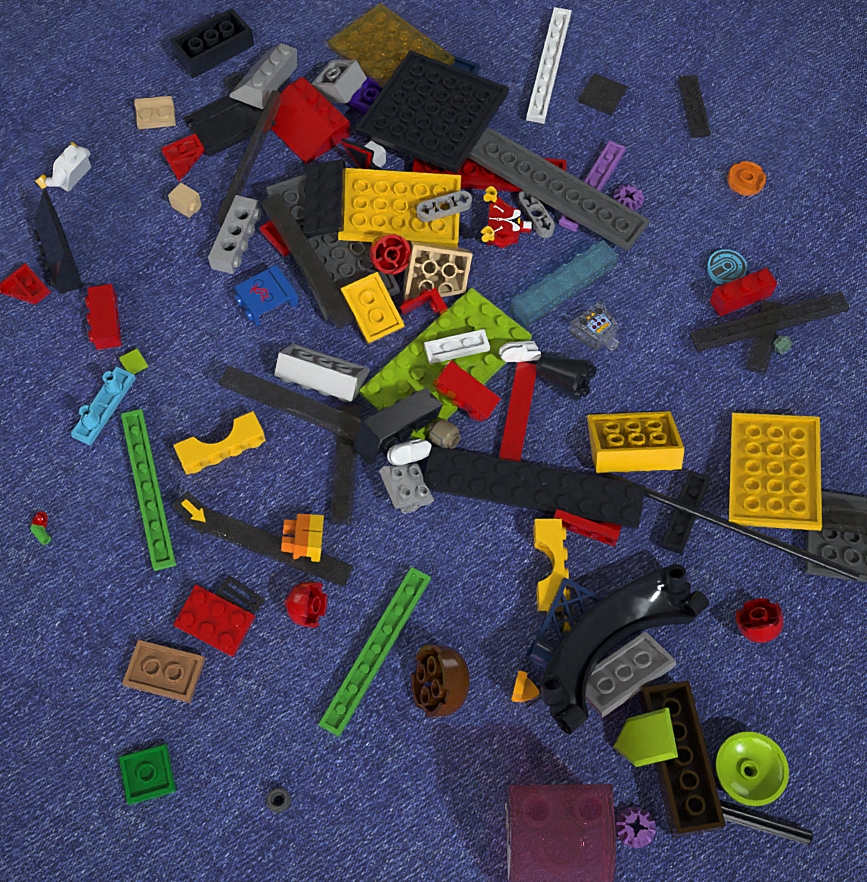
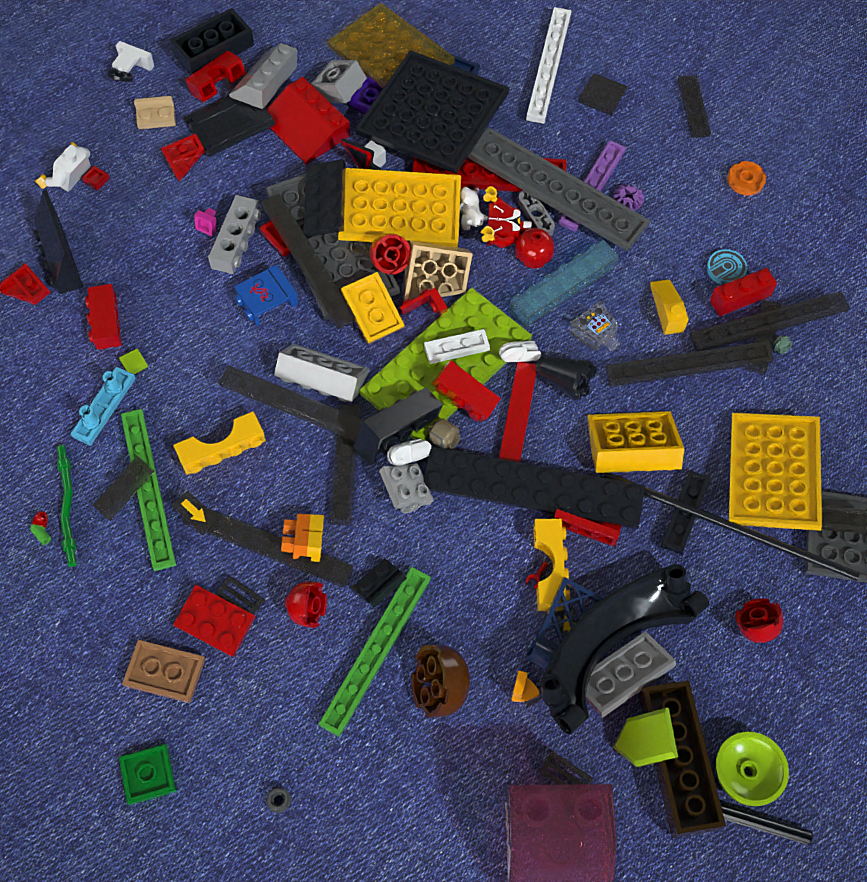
tan brick [168,183,202,218] -> none
clear smoke tile [217,90,281,227] -> none
light grey beam [416,191,472,222] -> none
medium lavender gear [616,807,656,848] -> none
none -> green bar [57,445,77,567]
none -> red tile [81,166,110,191]
none -> clear smoke plate [93,456,155,521]
none -> white piece [107,41,154,82]
none -> red arch [185,51,246,103]
none -> dark pink tile [194,208,216,236]
none -> black plate [351,558,407,608]
none -> white animal [460,187,488,231]
none -> red cylinder [515,228,555,269]
none -> red hand [526,561,548,589]
none -> clear smoke tile [539,751,593,800]
none -> clear smoke plate [606,341,774,387]
none -> yellow slope [650,279,689,335]

